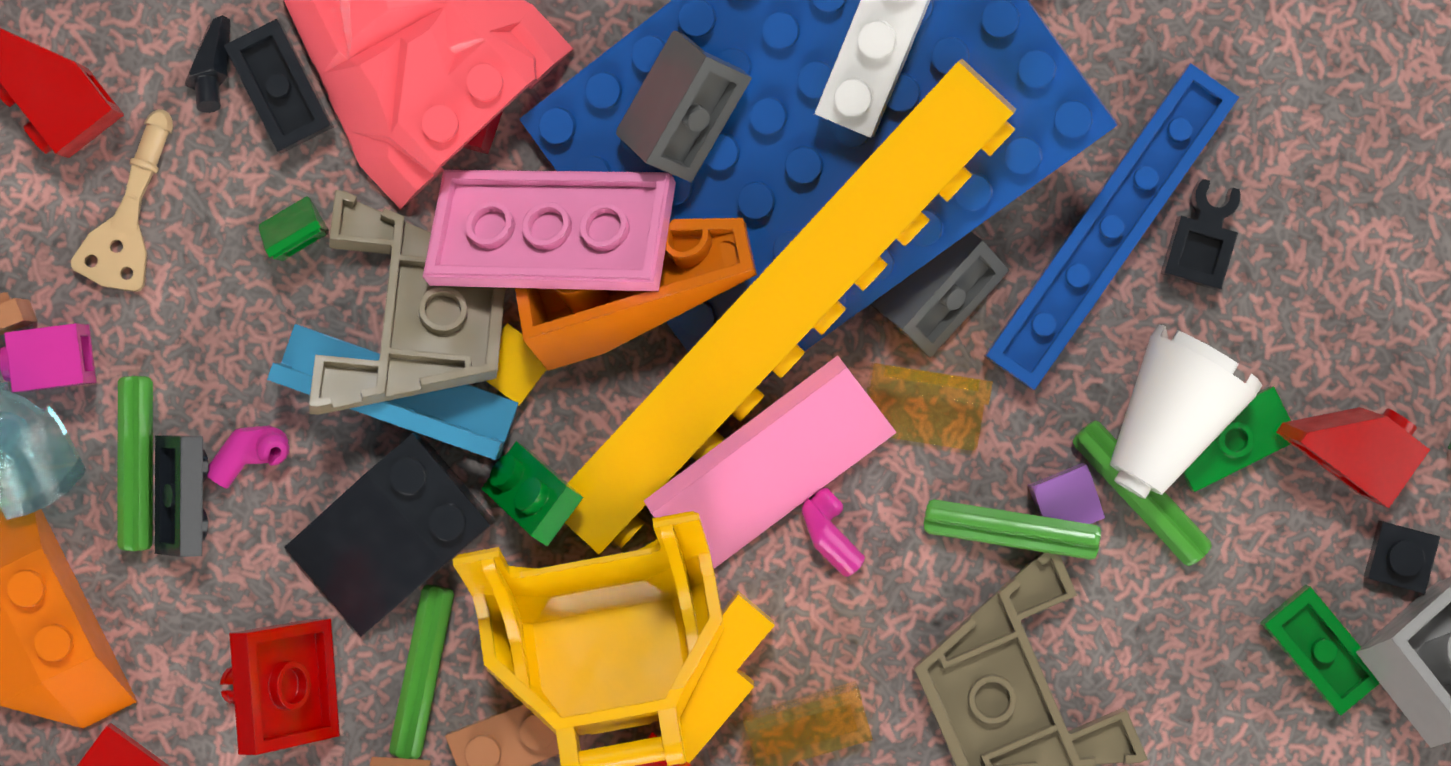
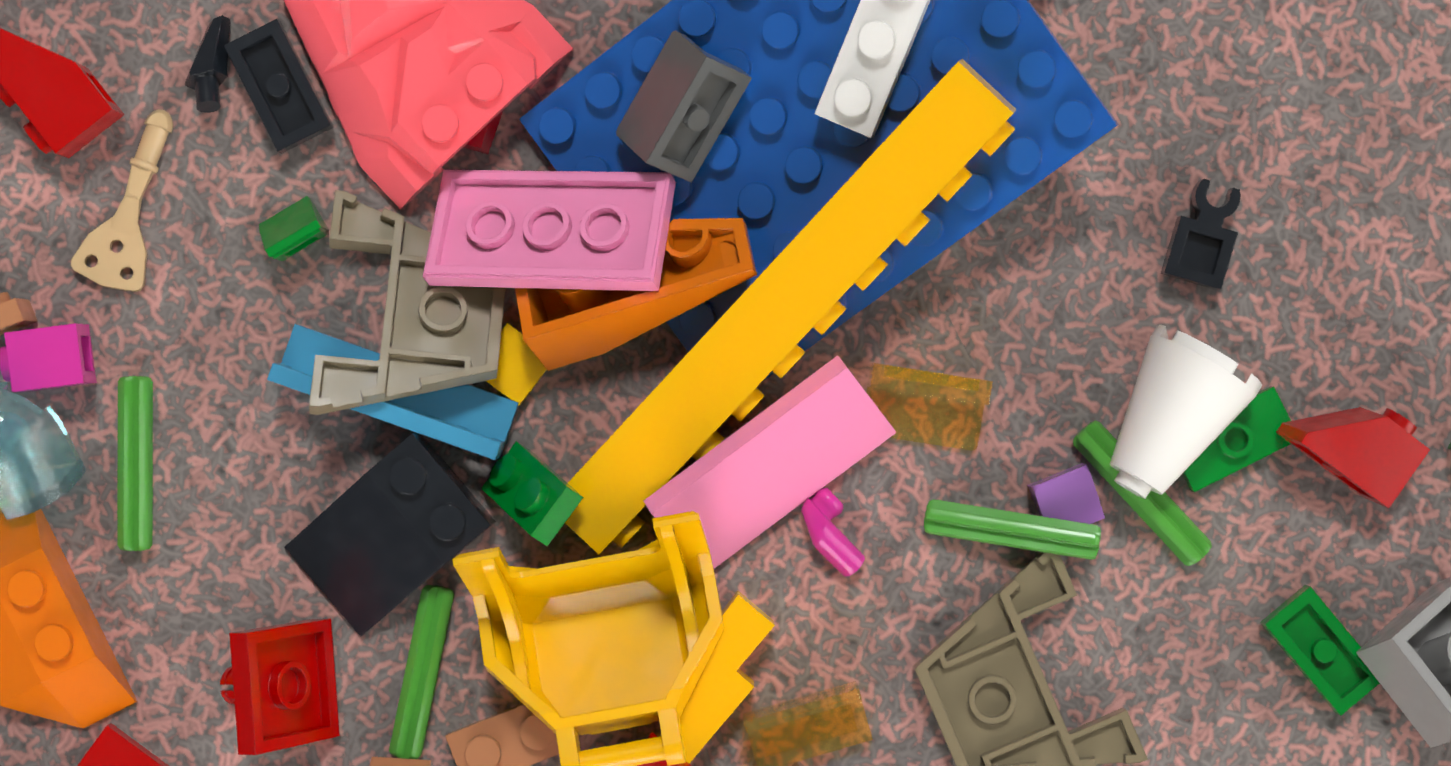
black plate [155,435,208,557] -> none
dark pink arm [207,425,290,489] -> none
dark grey panel [870,232,1010,358] -> none
blue plate [984,63,1239,390] -> none
black plate [1364,520,1440,594] -> none

